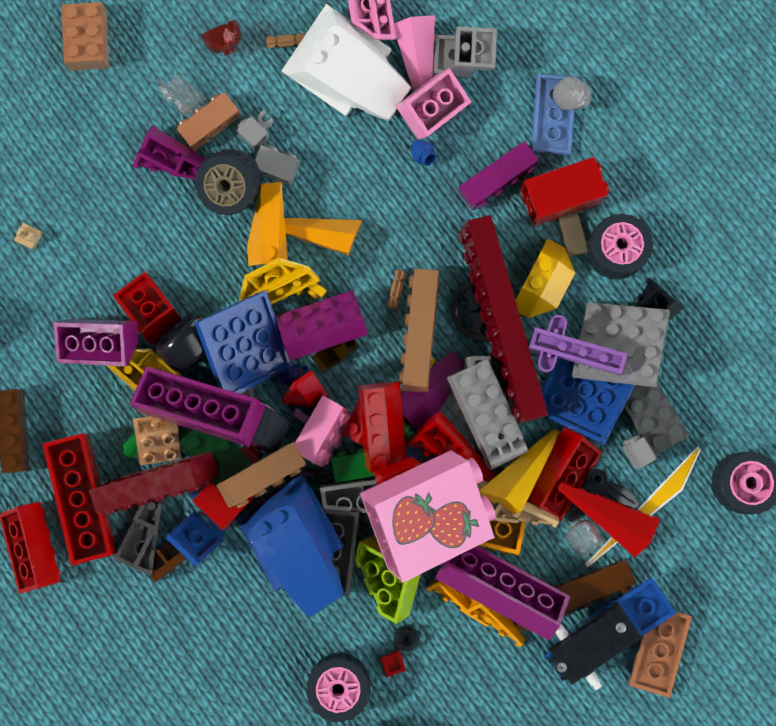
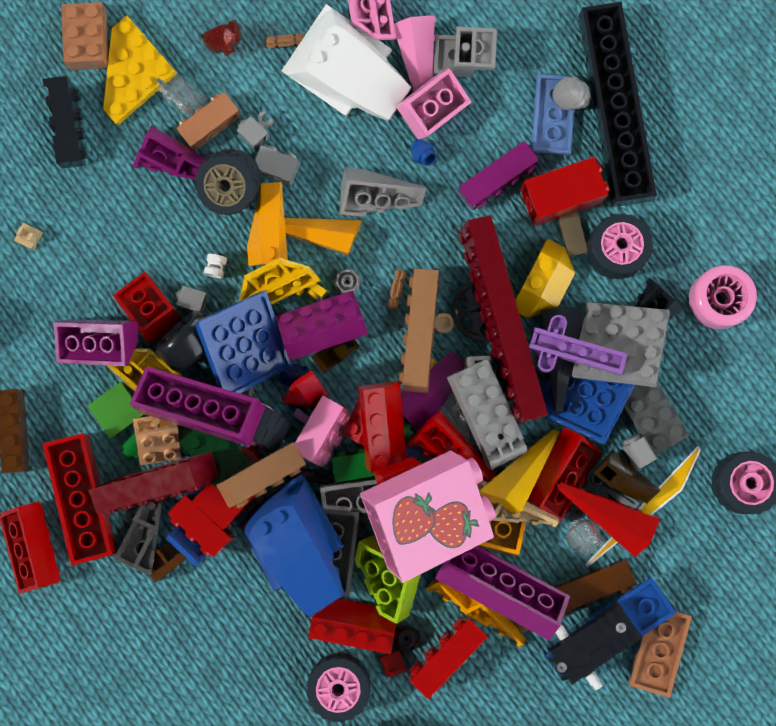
none -> black wedge [42,76,88,169]
none -> bright green tile [87,382,145,439]
none -> yellow plate [103,15,177,125]
none -> red slope [167,494,236,557]
none -> light grey brick [175,286,209,312]
none -> white wheel [203,254,227,279]
none -> red slope [308,598,396,654]
none -> light grey plate [335,269,360,293]
none -> light grey wedge [340,167,426,216]
none -> red brick [409,615,488,700]
none -> tan tile [435,313,454,334]
none -> black wedge [541,306,587,414]
none -> black brick [578,1,657,207]
none -> dark brown slope [594,449,660,504]
none -> bright pink wheel [689,265,757,329]

